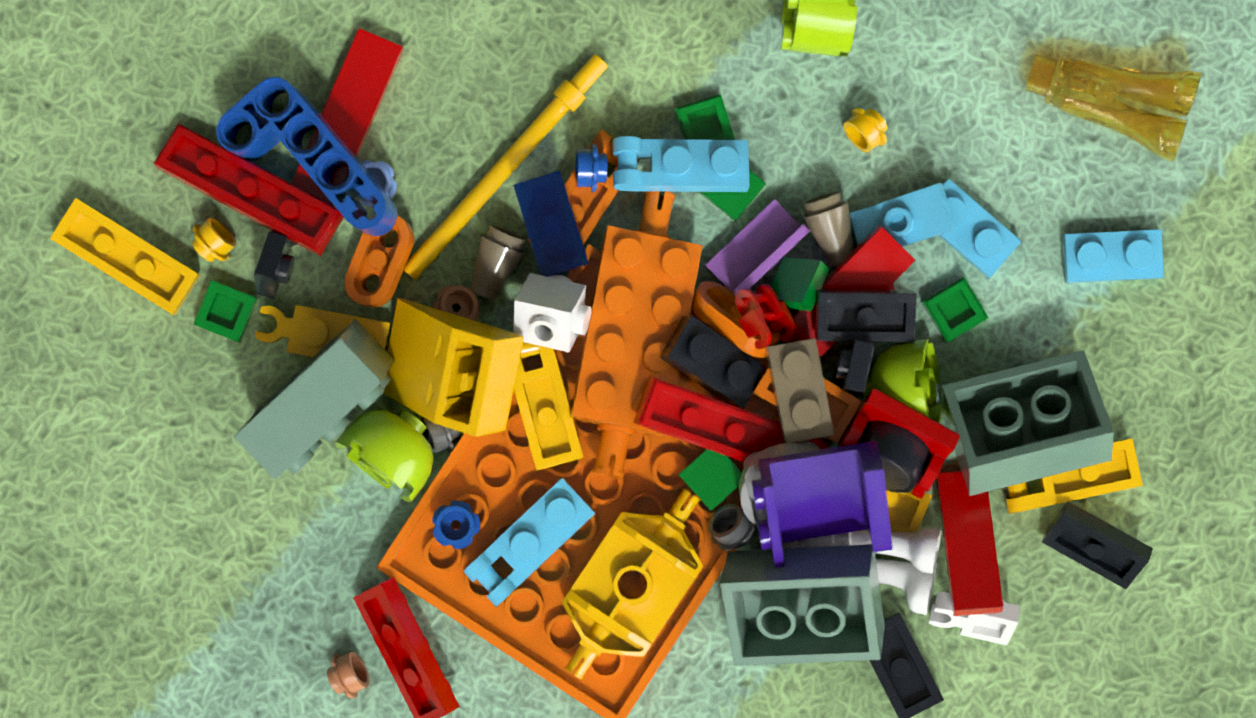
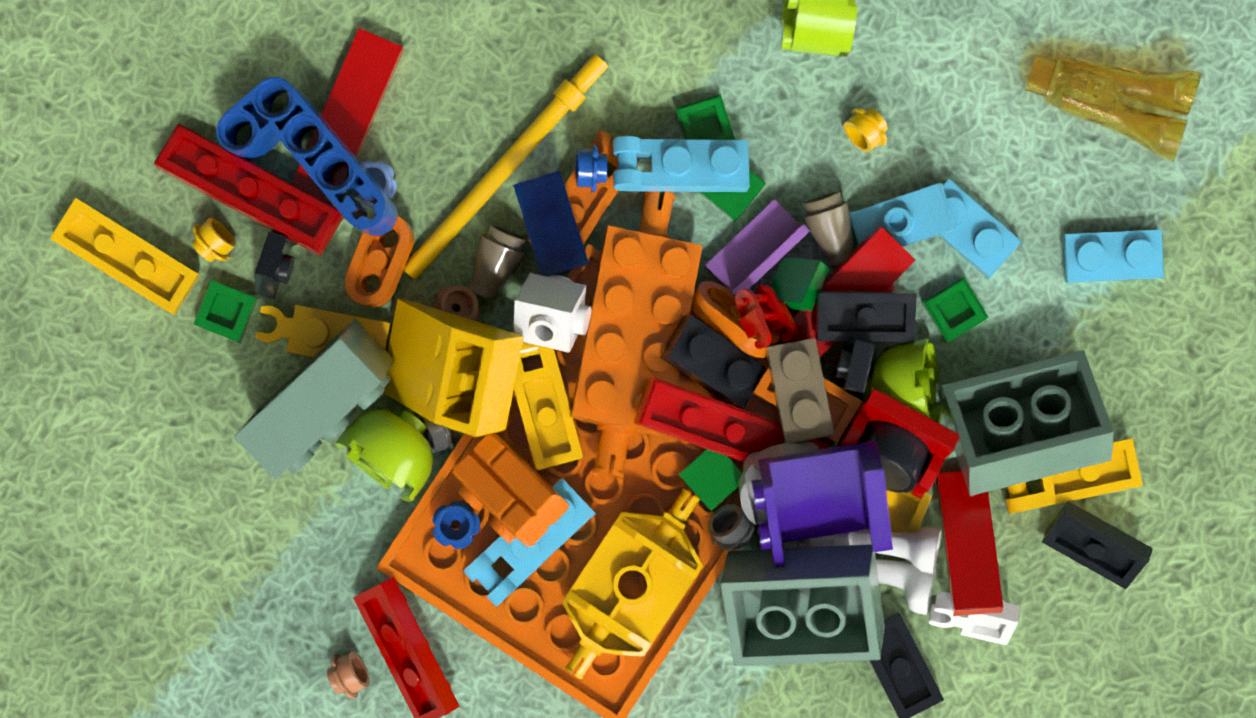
none -> orange brick [453,433,569,547]

